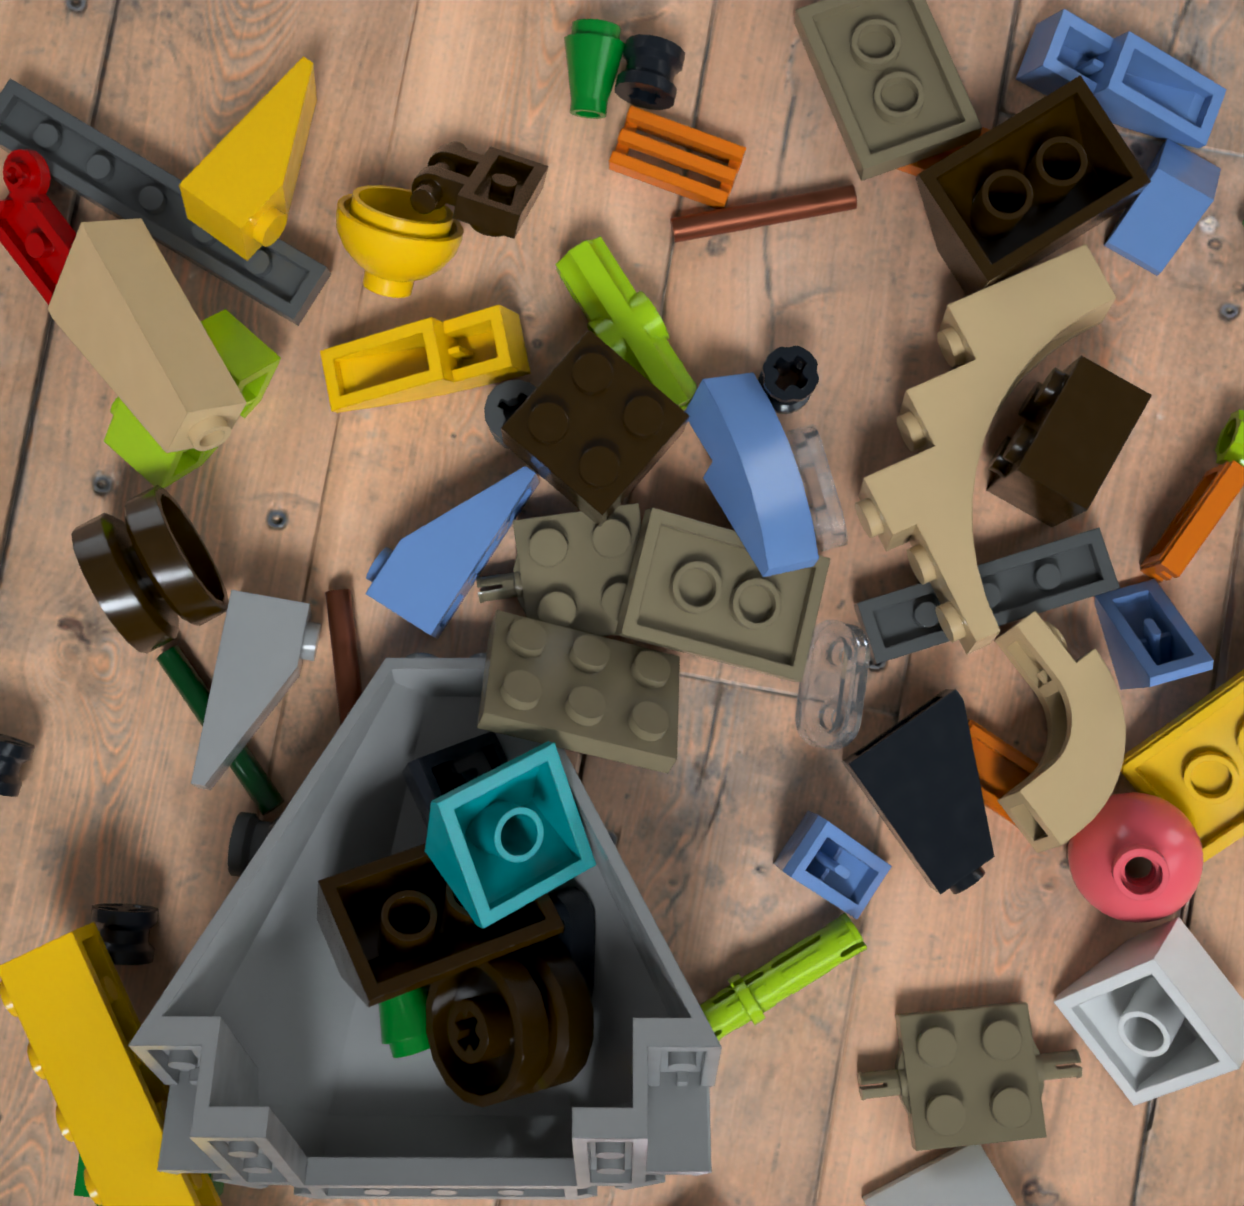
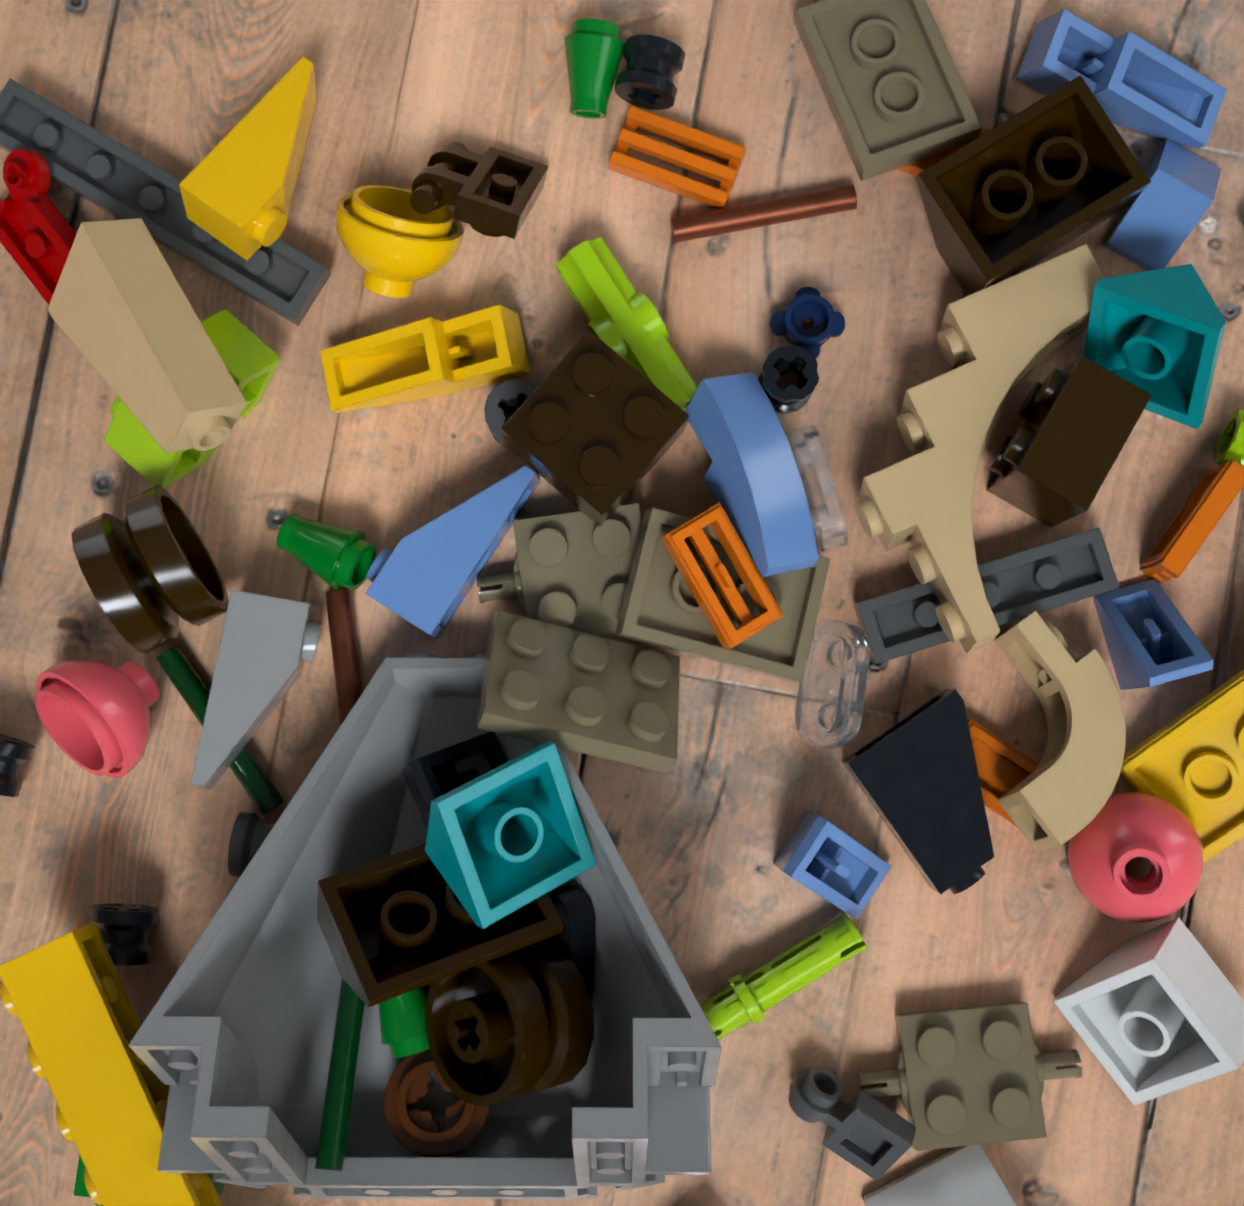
none -> coral piece [35,659,160,778]
none -> green cone [277,514,376,591]
none -> dark green bar [315,979,365,1171]
none -> reddish brown gear [384,1049,489,1157]
none -> orange tile [660,502,784,649]
none -> dark blue plate [770,287,845,359]
none -> dark grey plate [789,1066,916,1181]
none -> teal slope [1083,264,1226,429]

